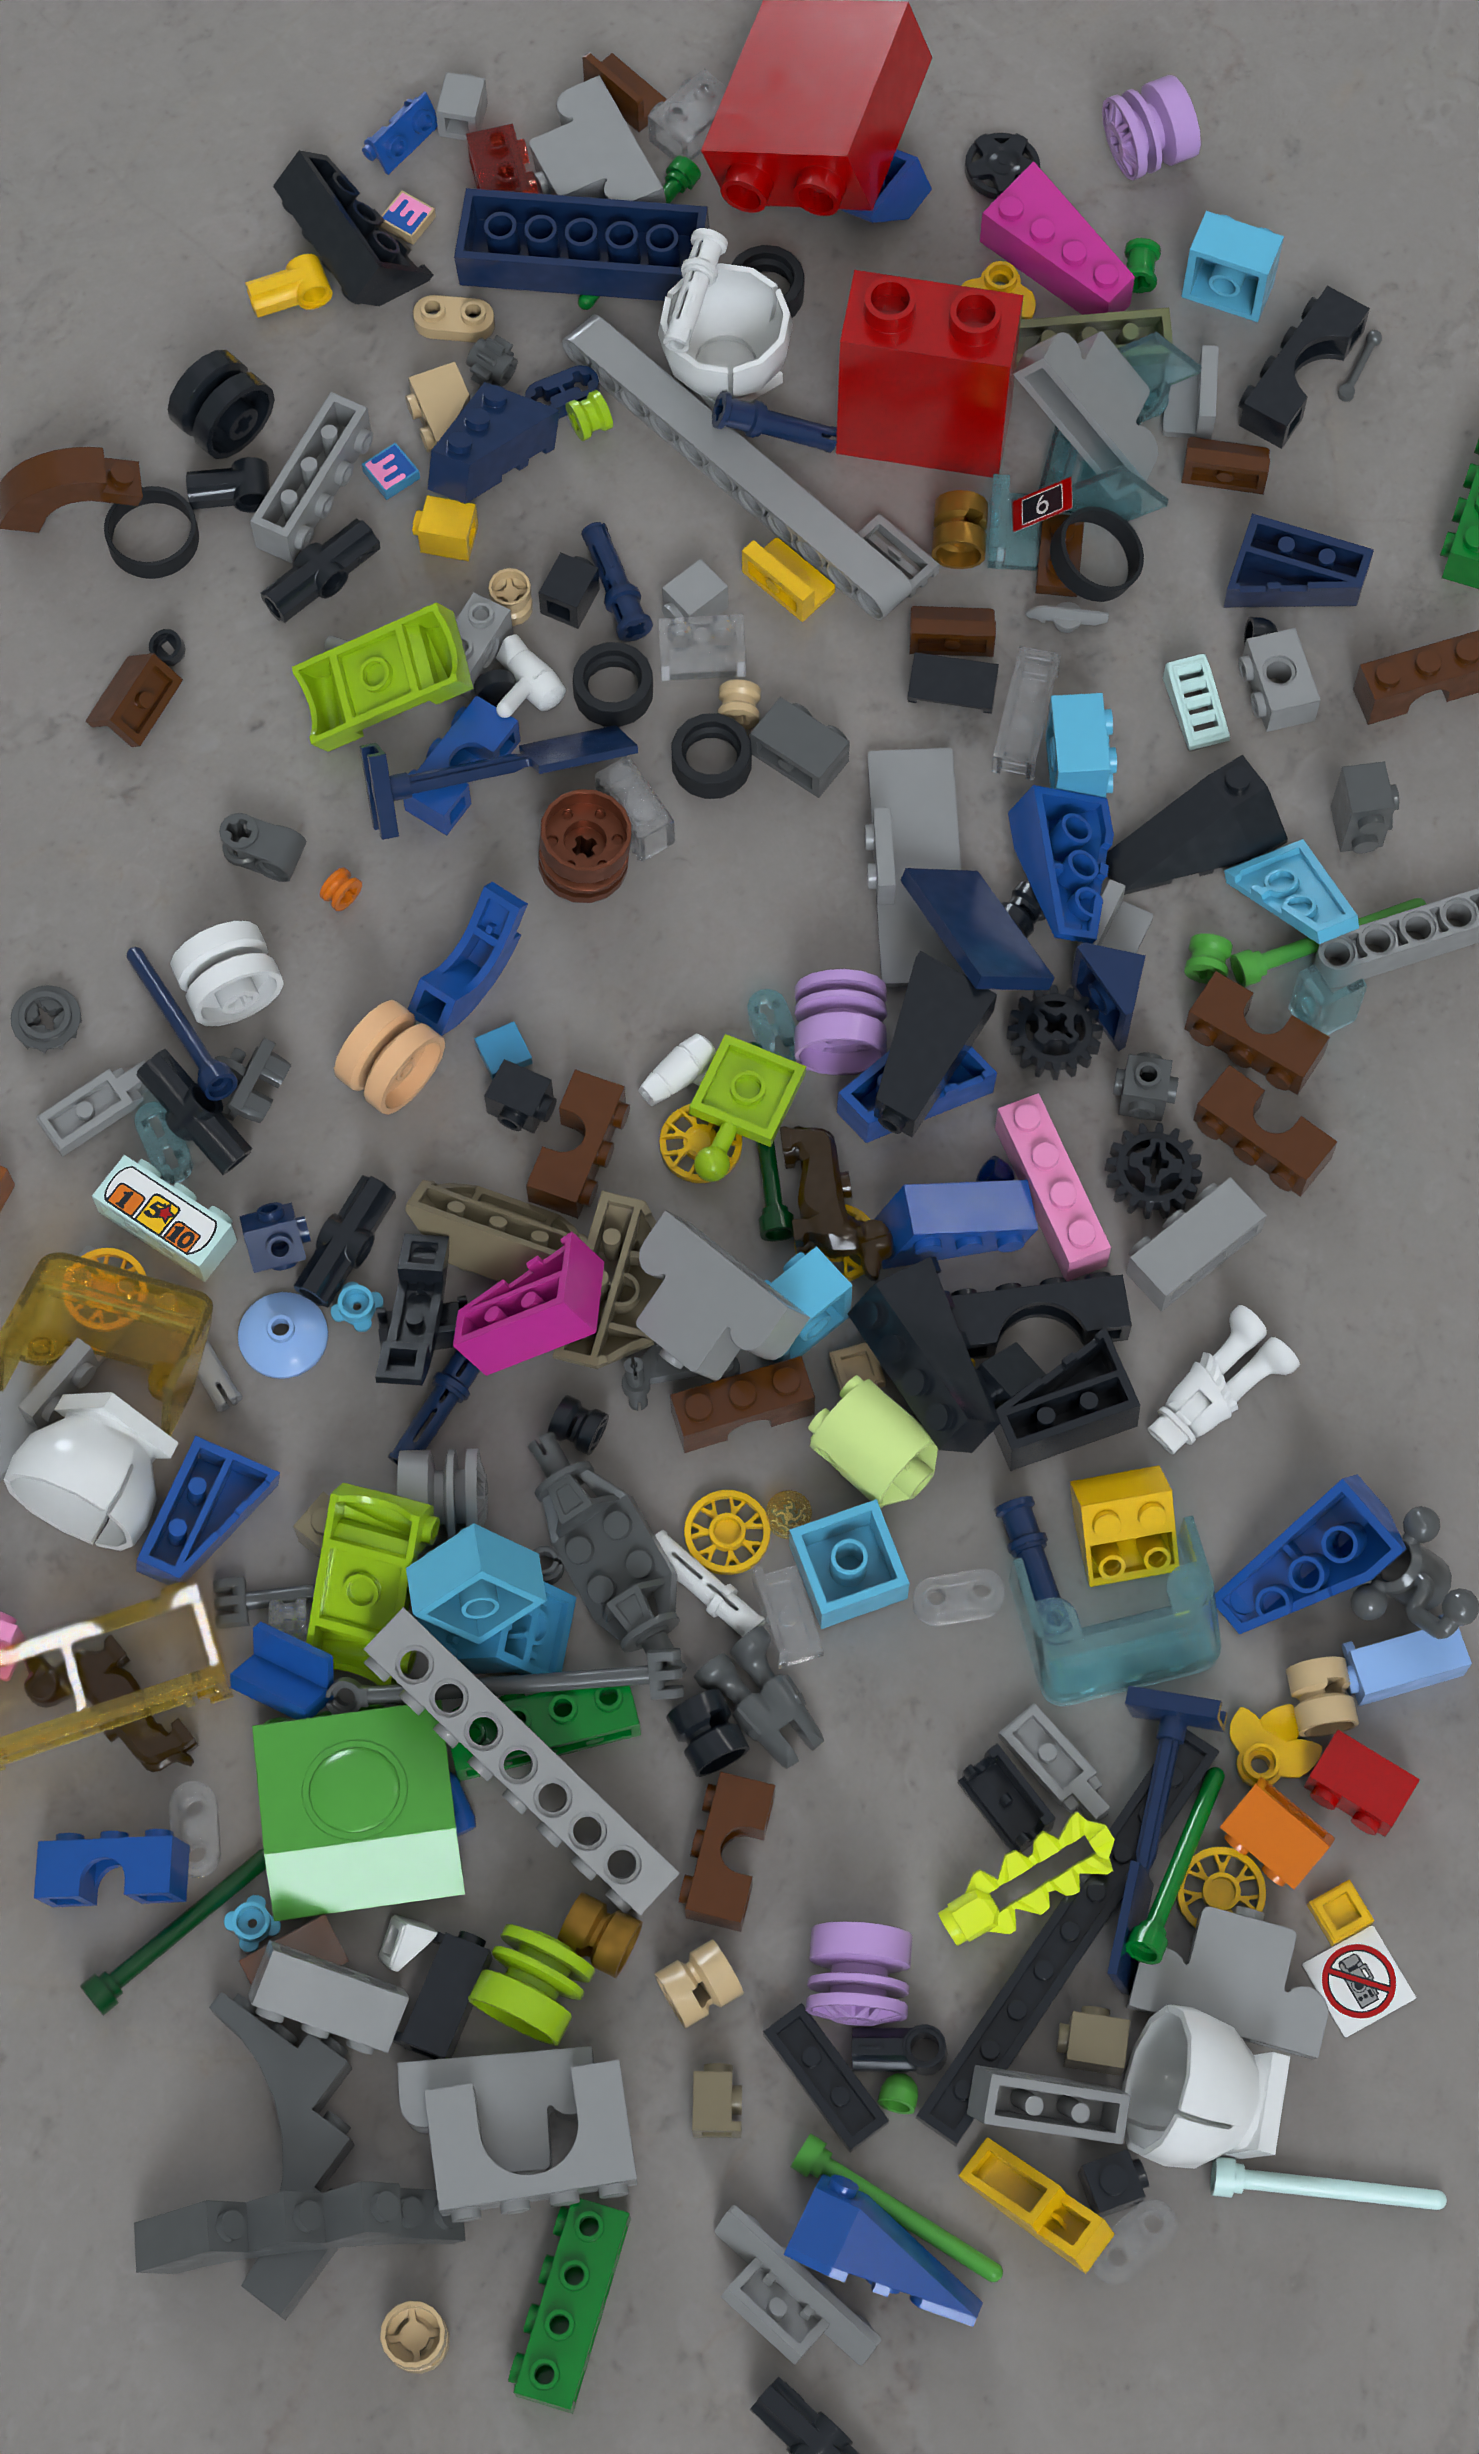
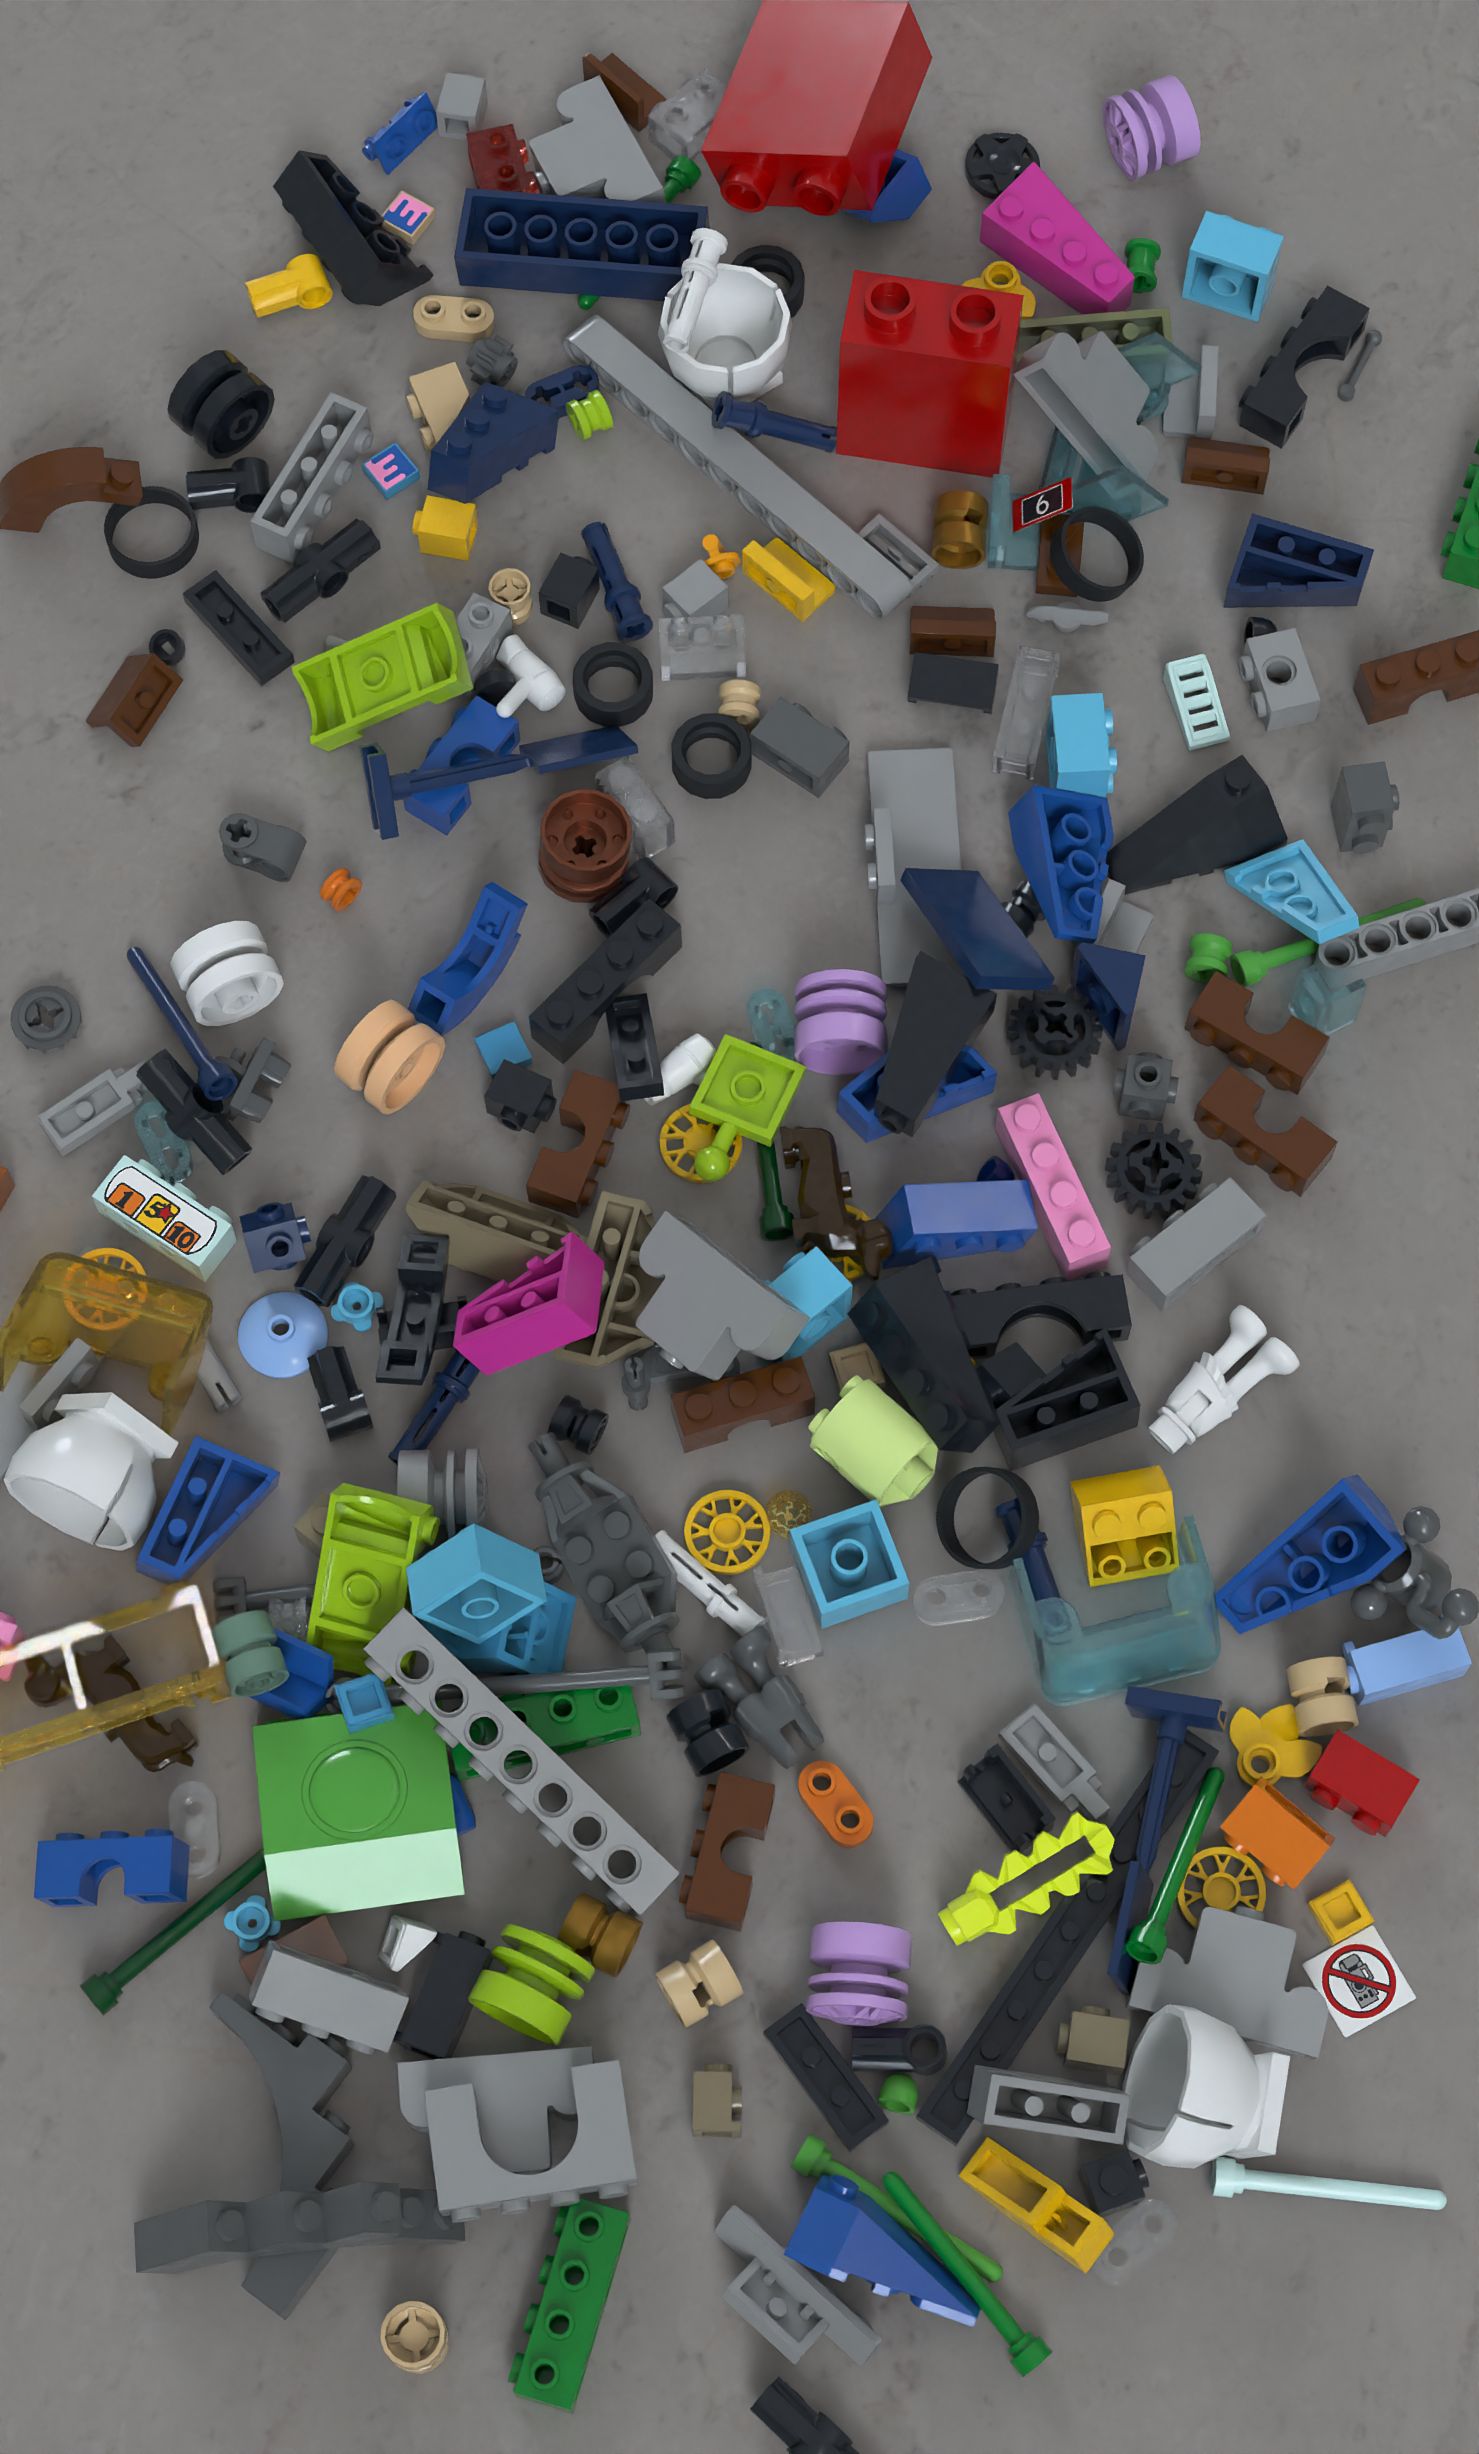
none -> black plate [182,570,295,686]
none -> sand green wheel [211,1610,290,1698]
none -> black piece [307,1346,374,1442]
none -> dark azure tile [334,1673,395,1734]
none -> black arch [529,898,682,1064]
none -> black piece [589,856,679,938]
none -> black plate [605,993,664,1102]
none -> light orange plate [702,534,741,580]
none -> orange plate [798,1760,874,1849]
none -> green piece [882,2171,1053,2377]
none -> black tyre [936,1467,1039,1570]

